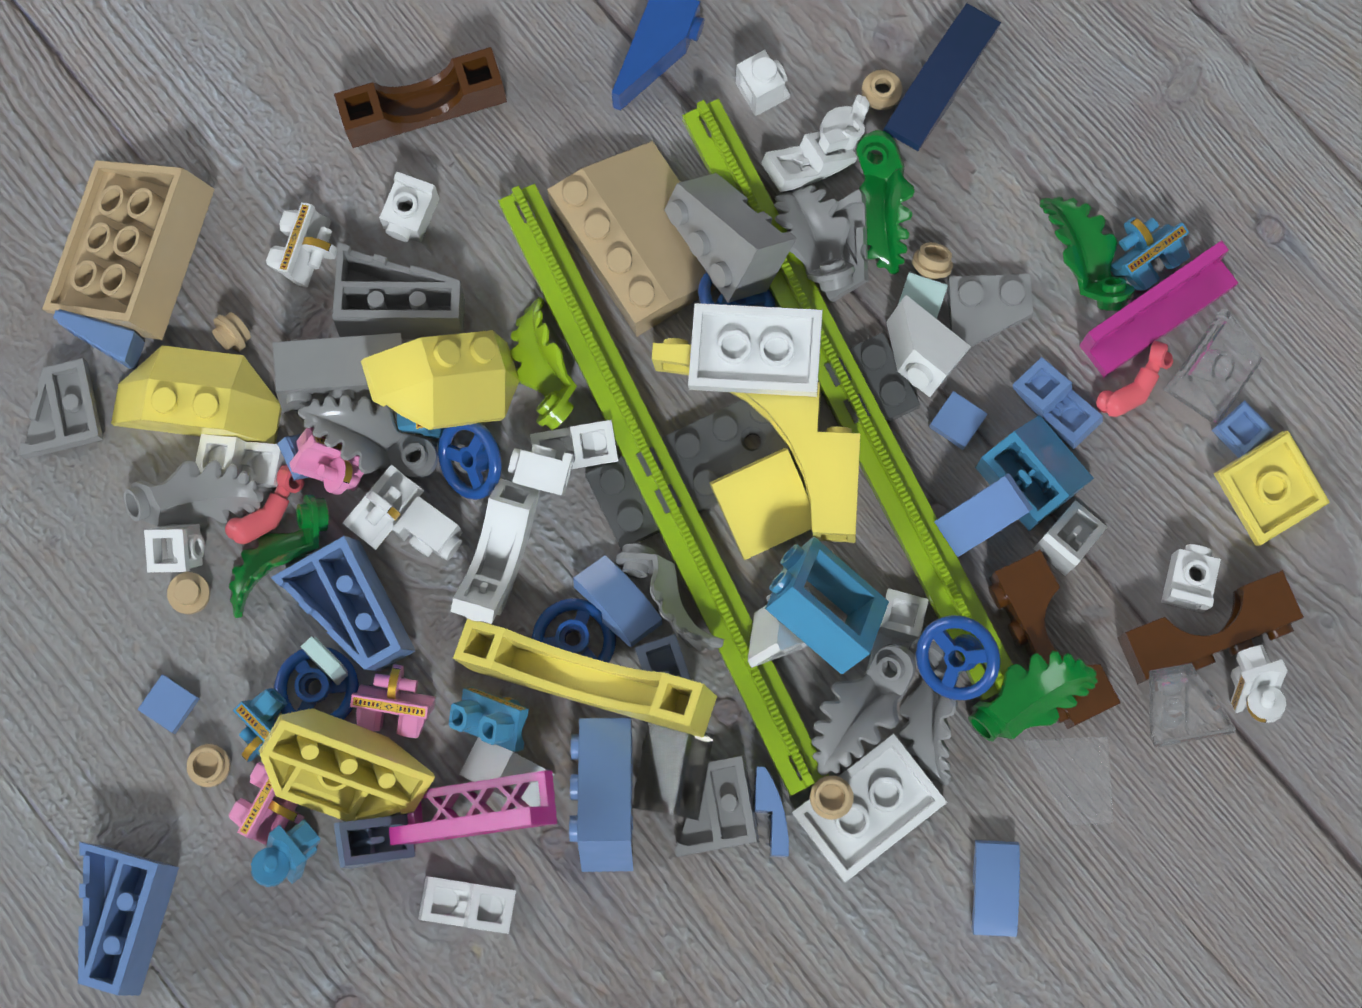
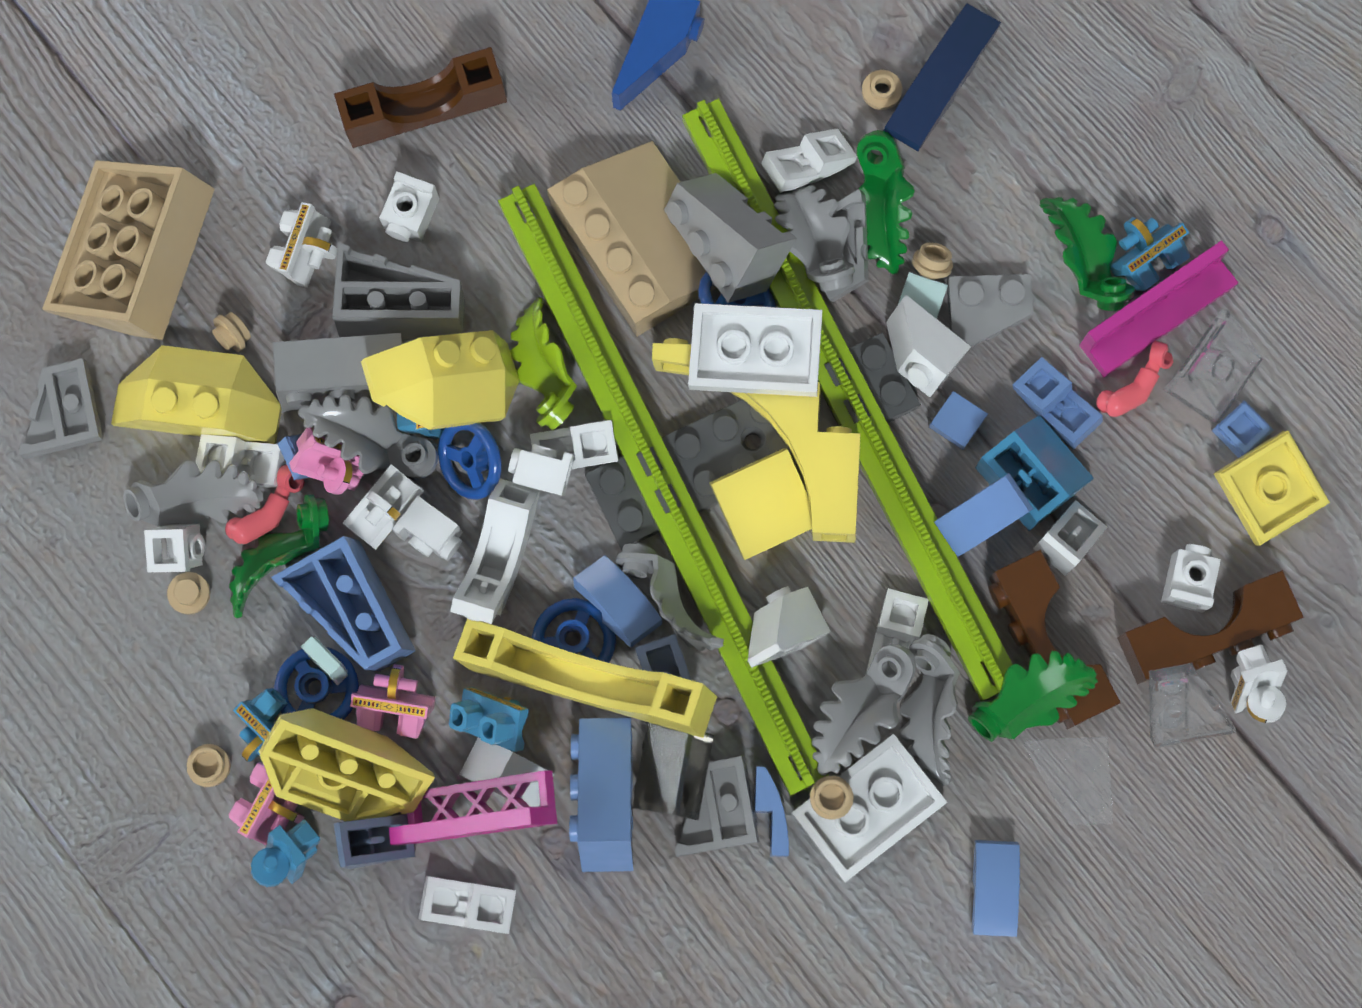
medium blue slope [53,309,145,370] -> none
medium blue wedge [78,842,179,996] -> none
medium blue tile [137,674,200,734] -> none
white brick [736,50,790,116] -> none
dark azure window [765,536,889,675] -> none
white piece [818,95,870,154] -> none
blue piece [916,615,1000,700] -> none

